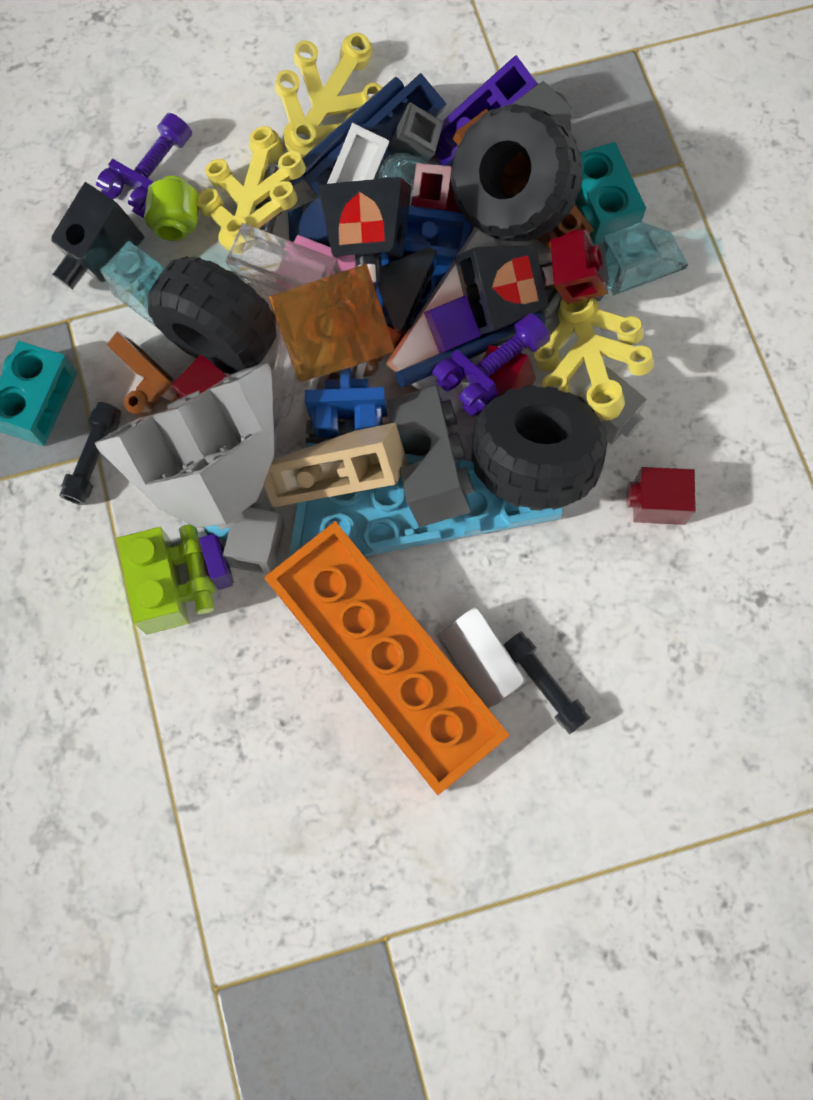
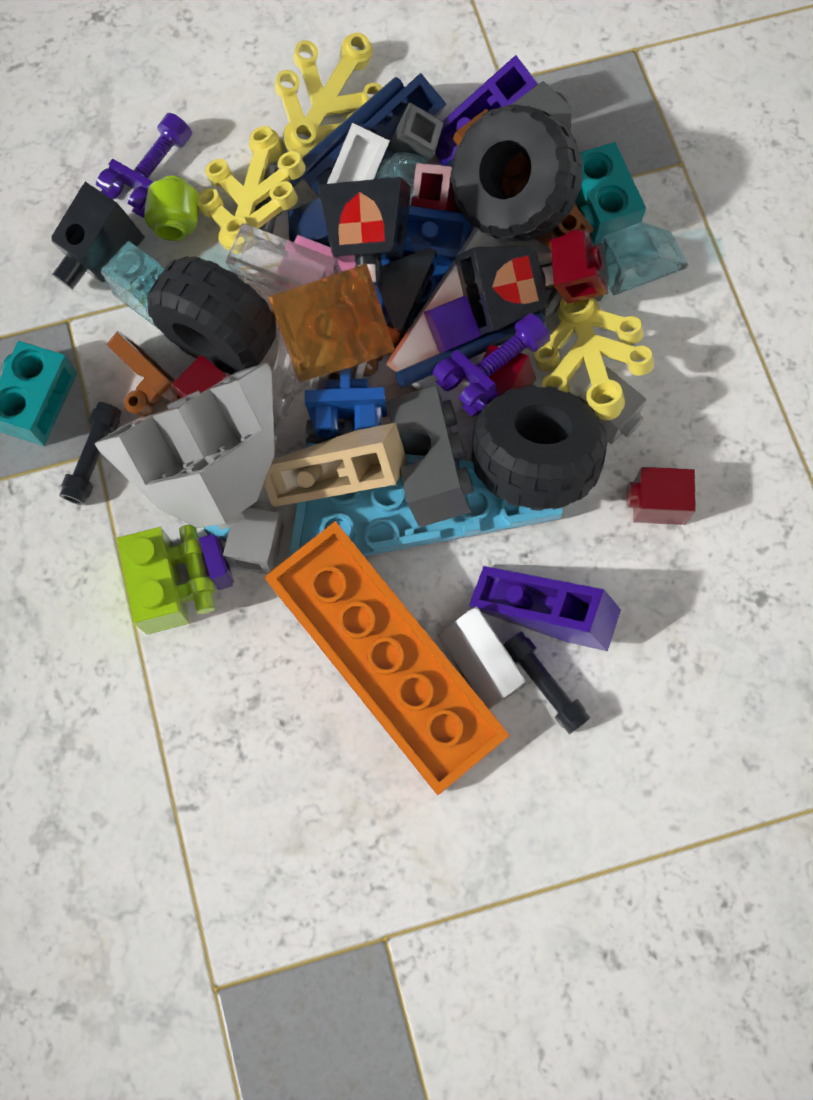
none -> dark purple slope [469,566,621,652]

